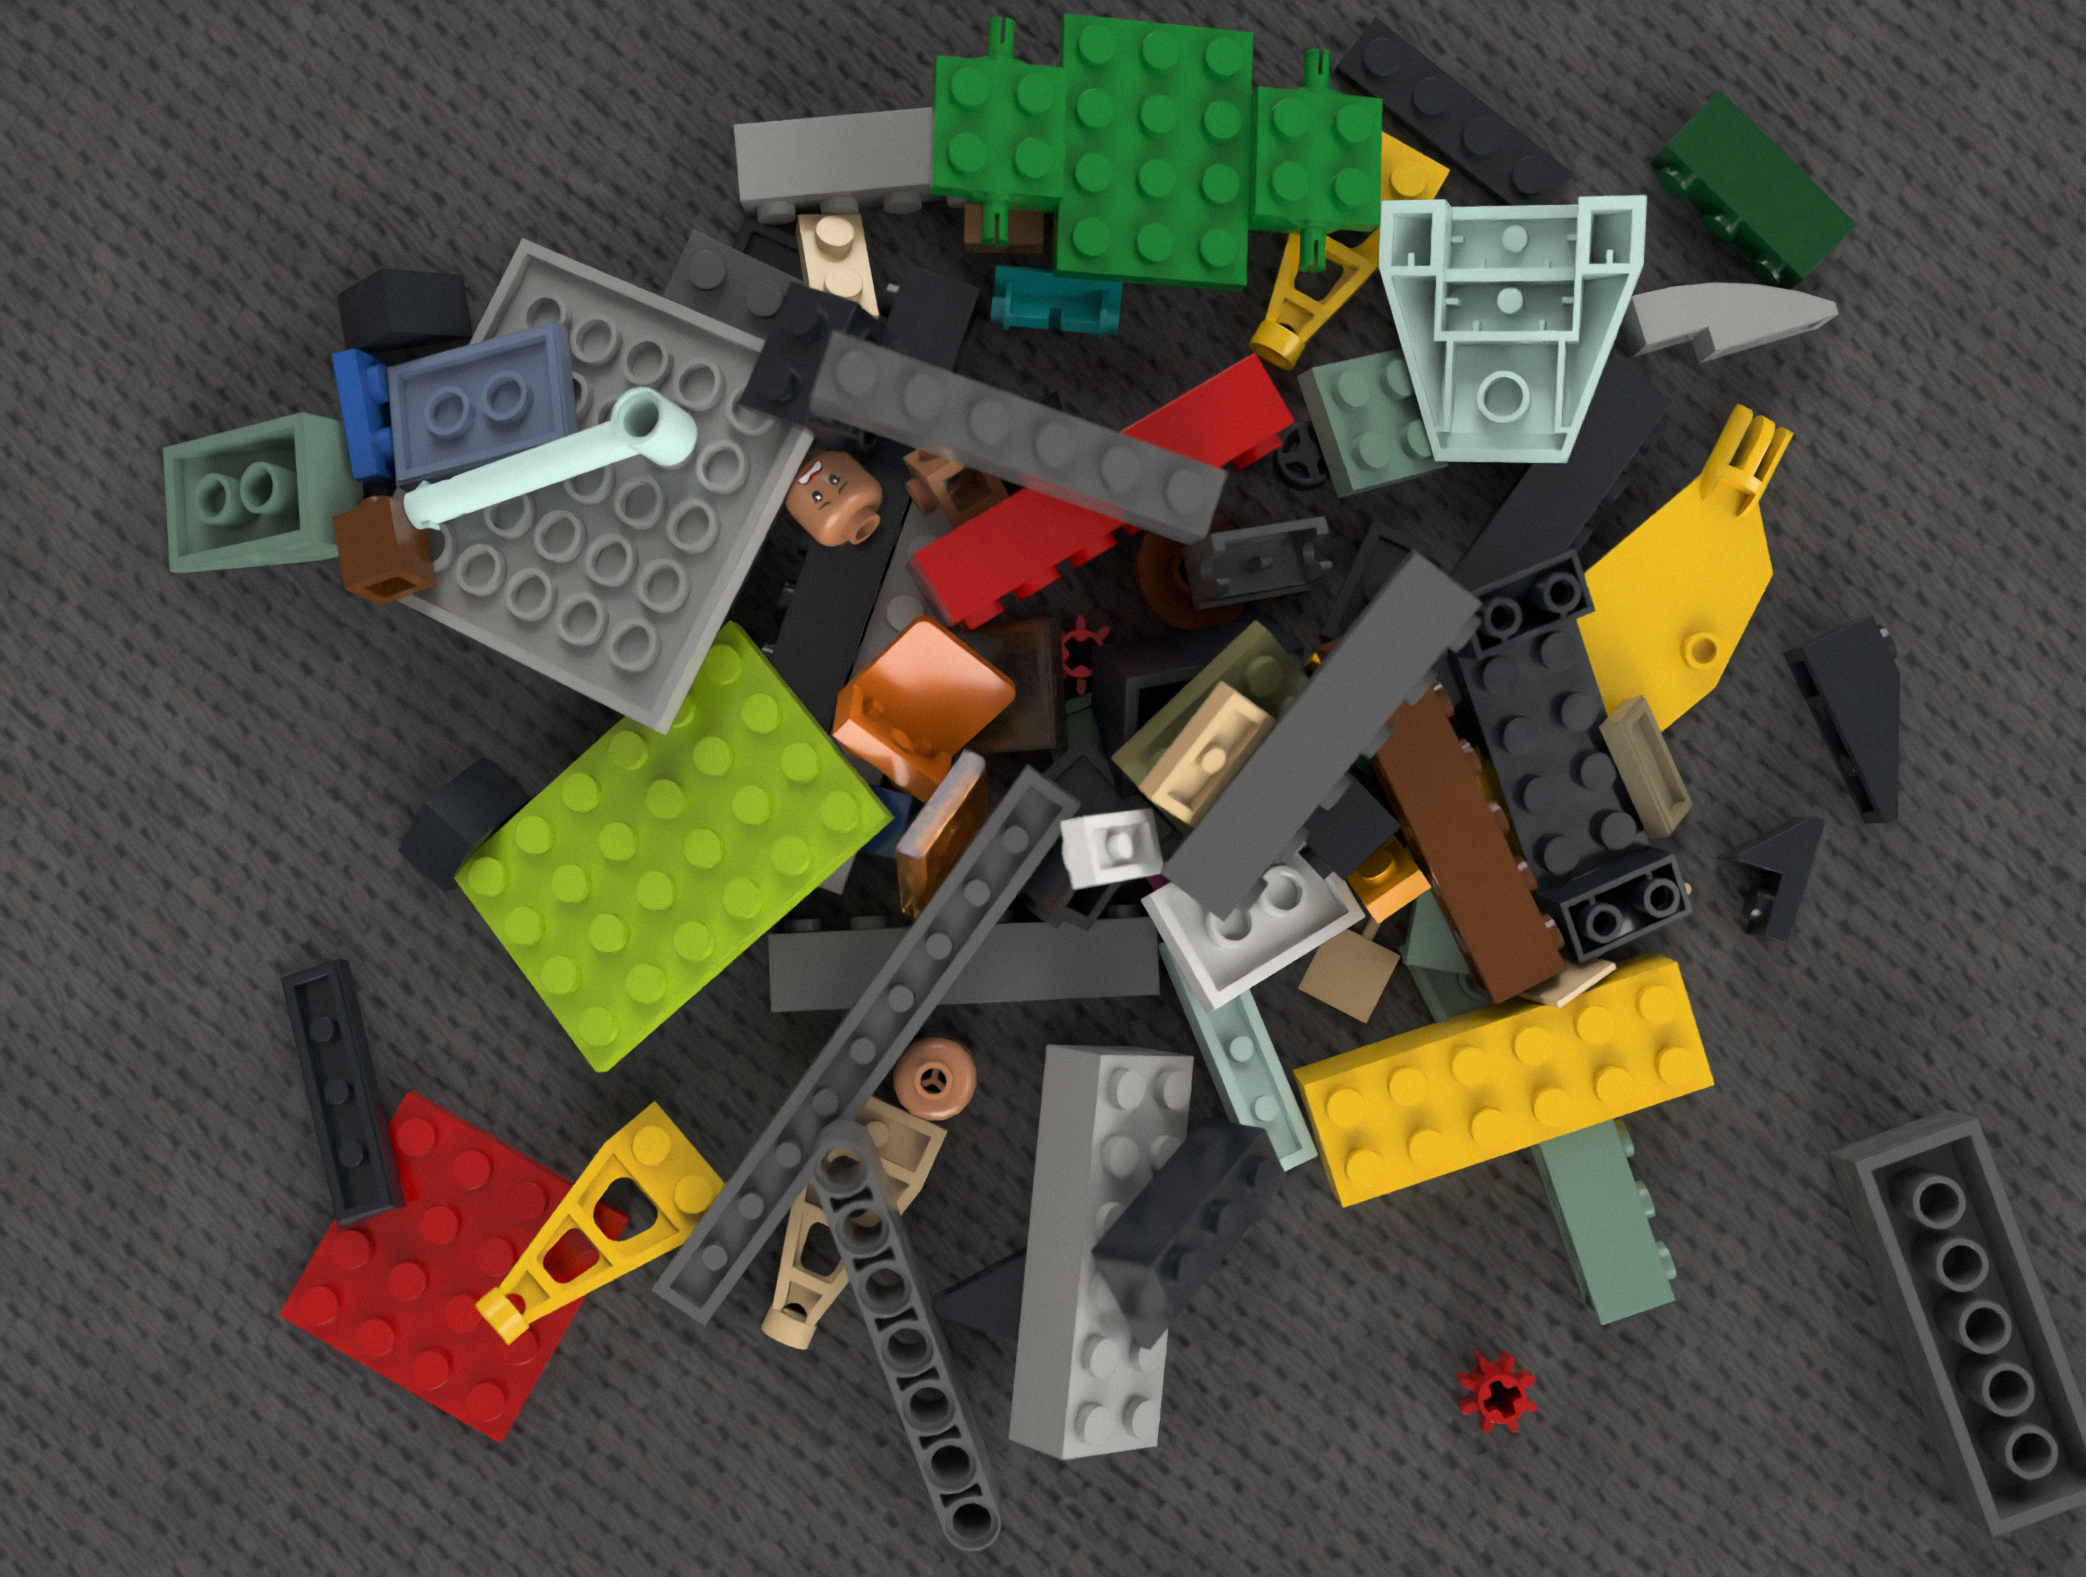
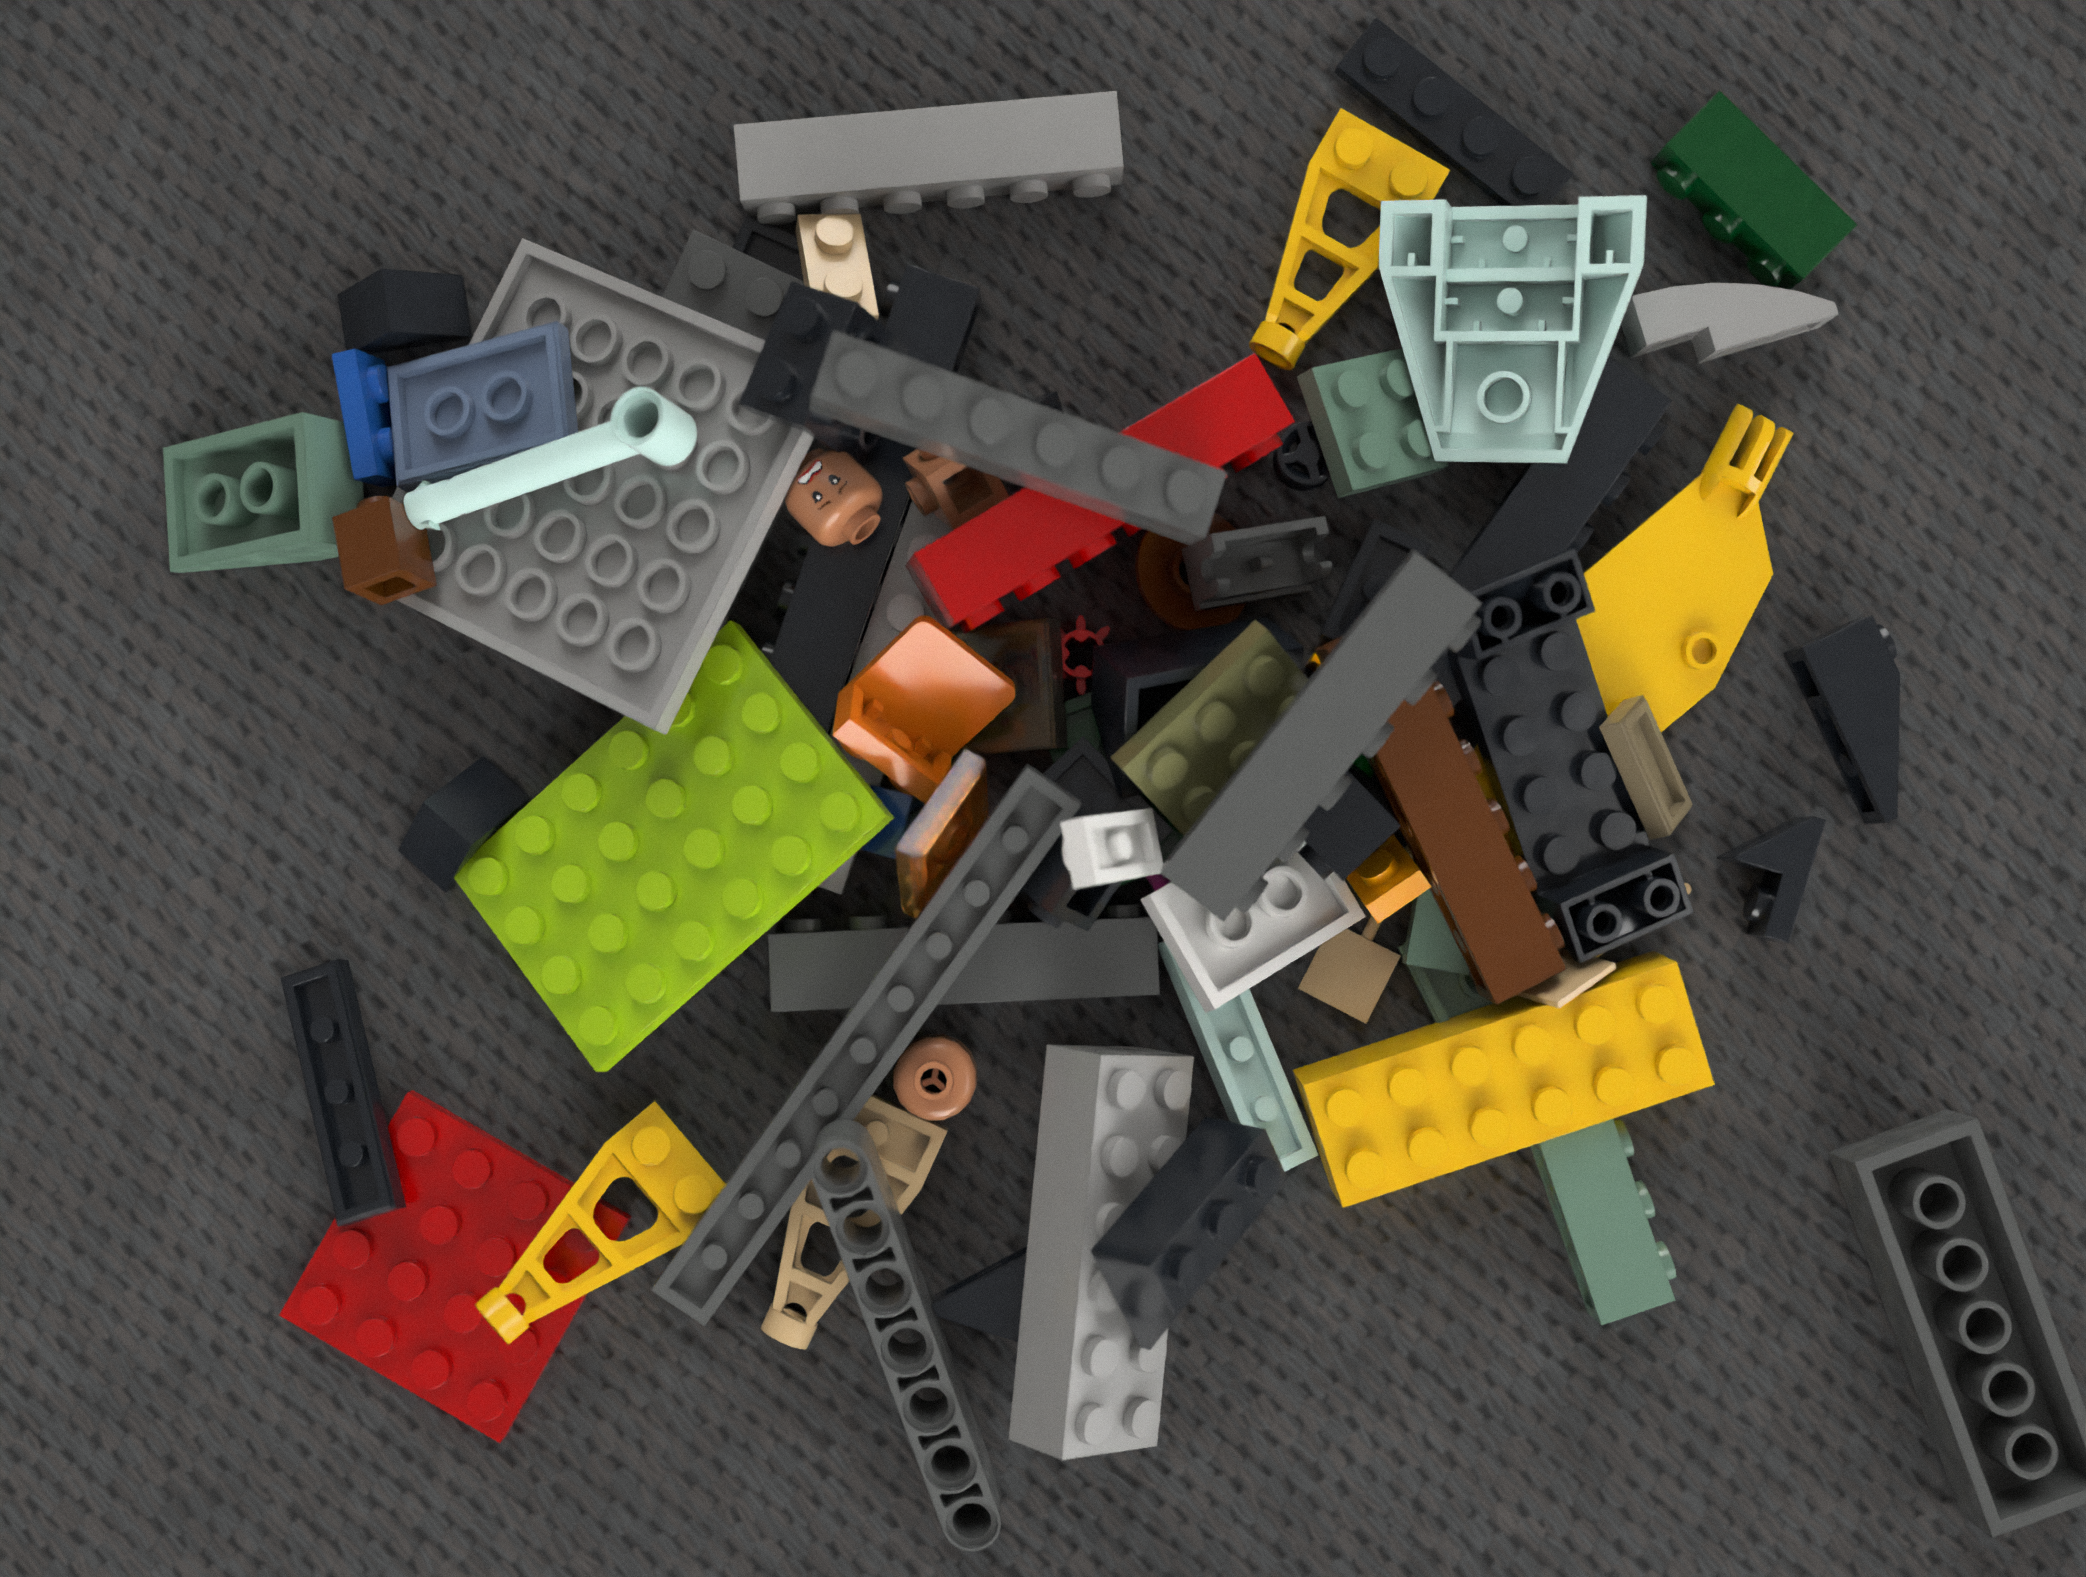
green piece [929,13,1383,292] -> none
medium nougat piece [964,203,1044,253] -> none
teal hinge [991,265,1122,339] -> none
tan plate [1138,680,1277,828] -> none
red gear [1455,1350,1538,1434] -> none

